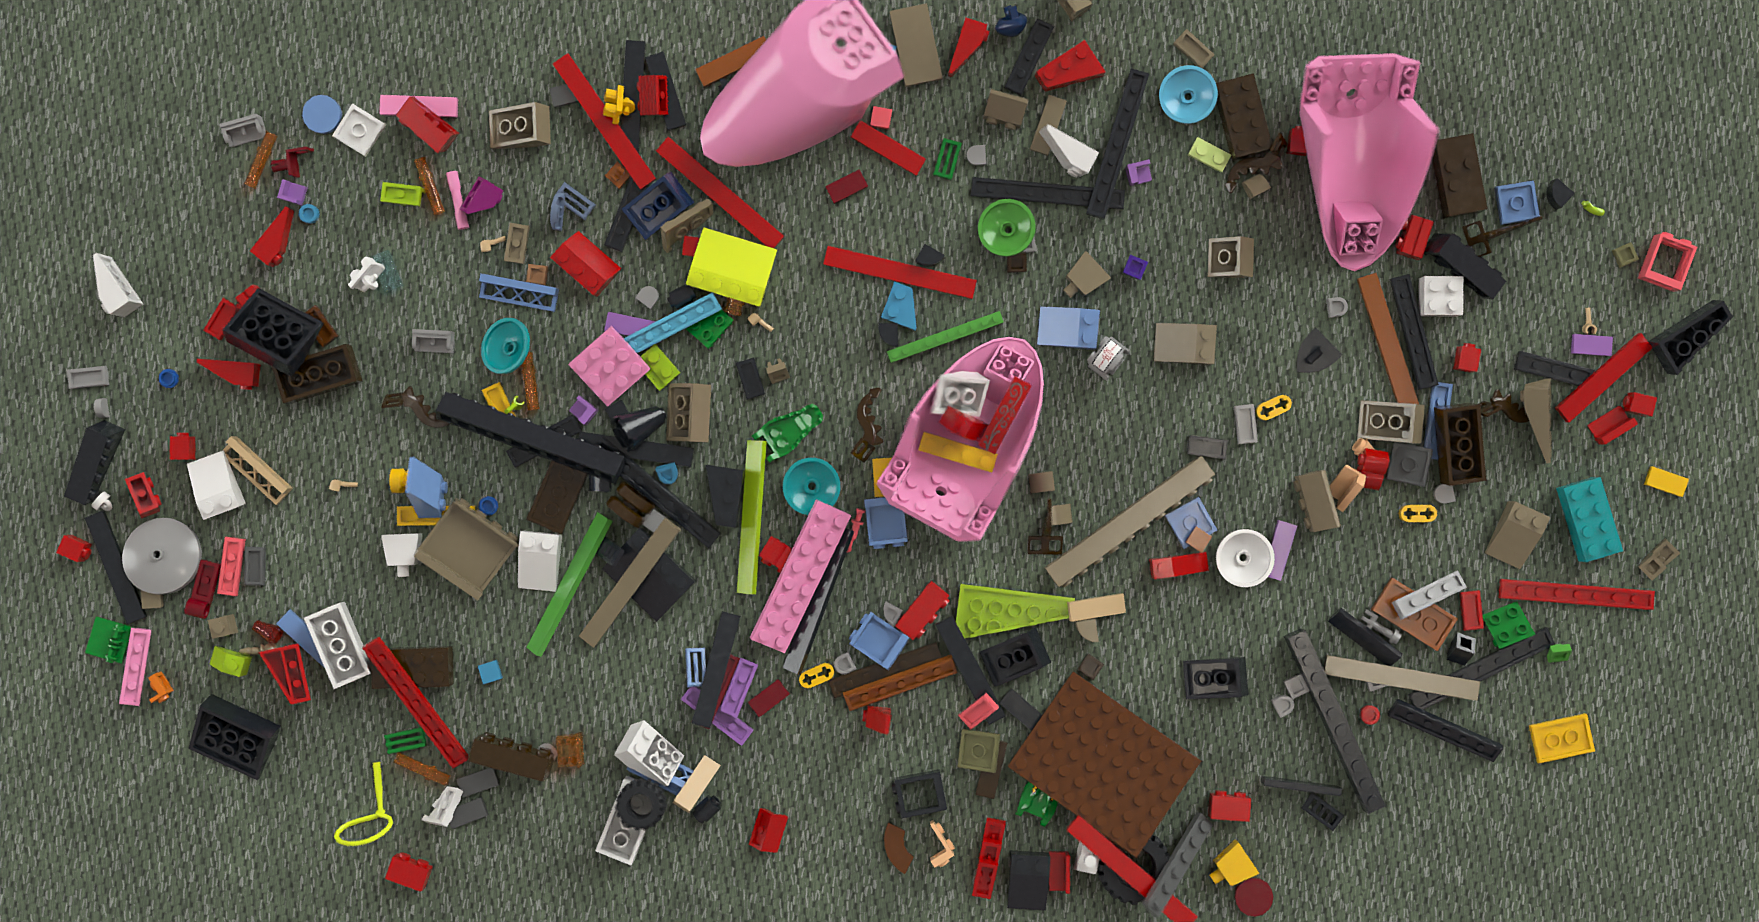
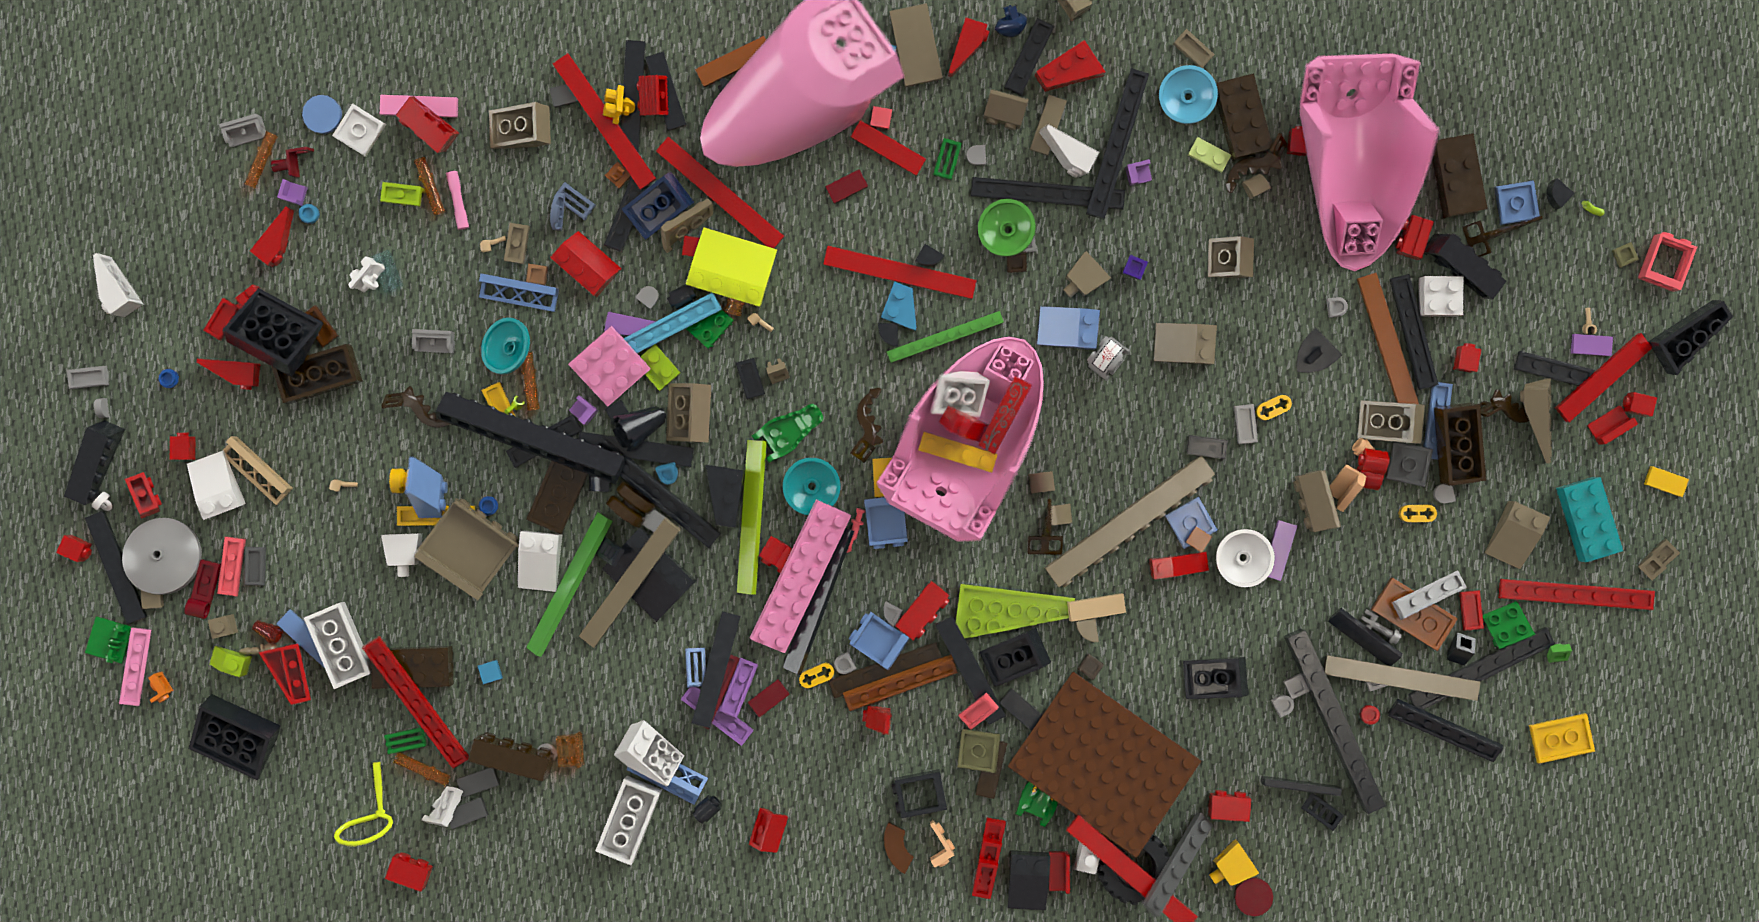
magenta slope [460,176,503,214] -> none
black tyre [615,778,667,831] -> none
tan tile [673,755,721,813] -> none

